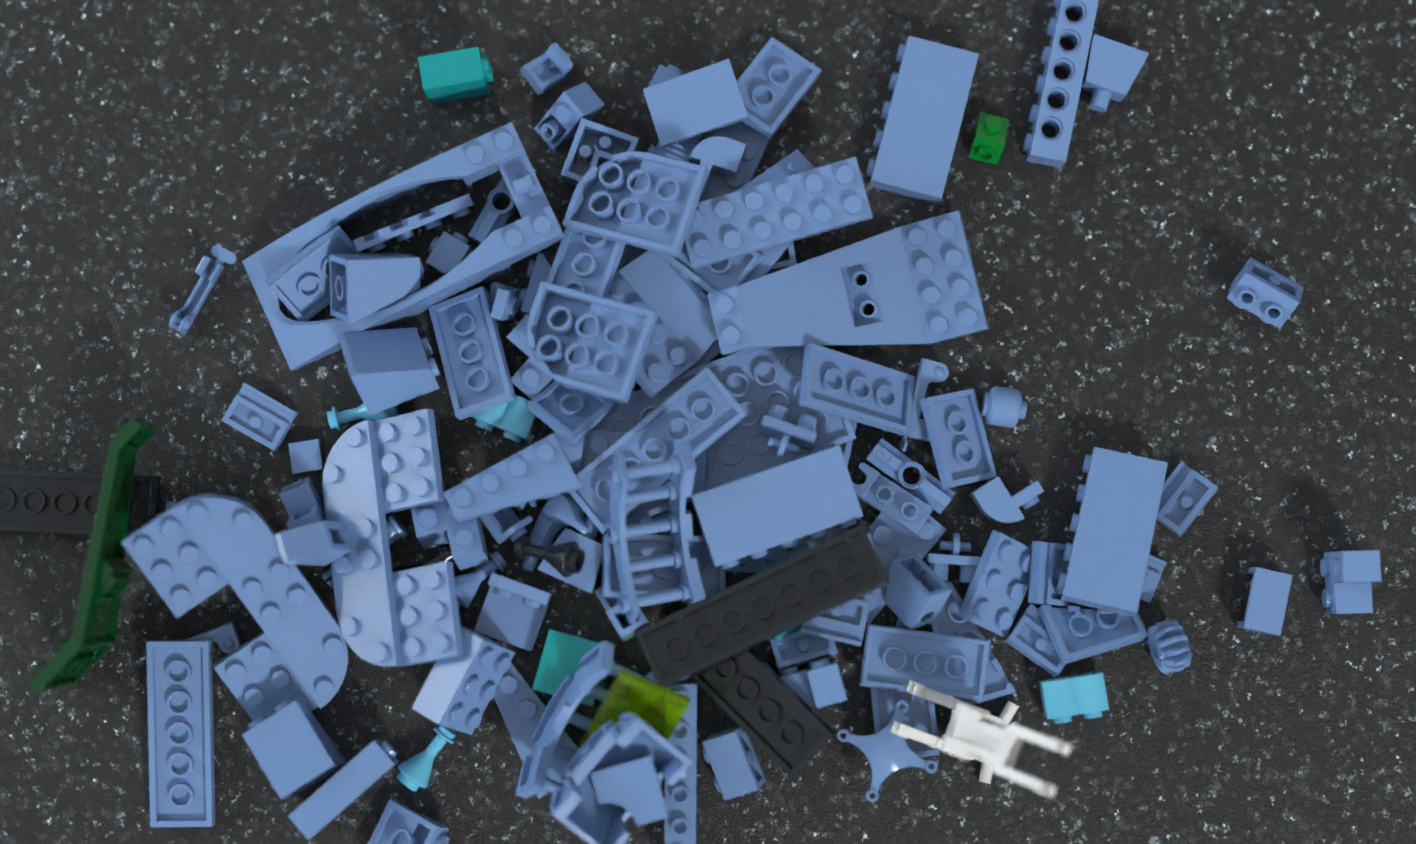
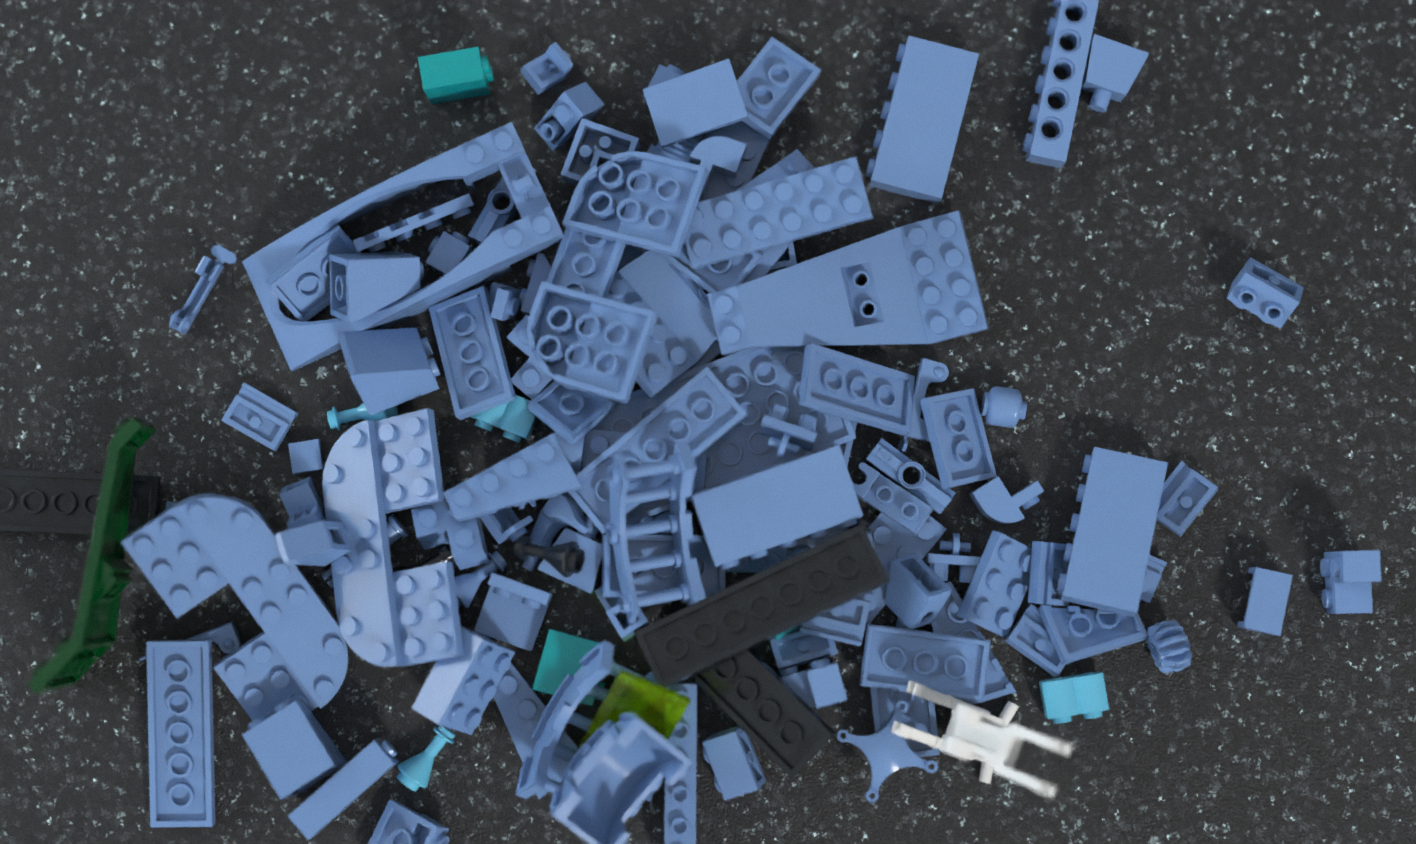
medium blue tile [590,755,669,826] -> none
green bracket [969,112,1009,165] -> none

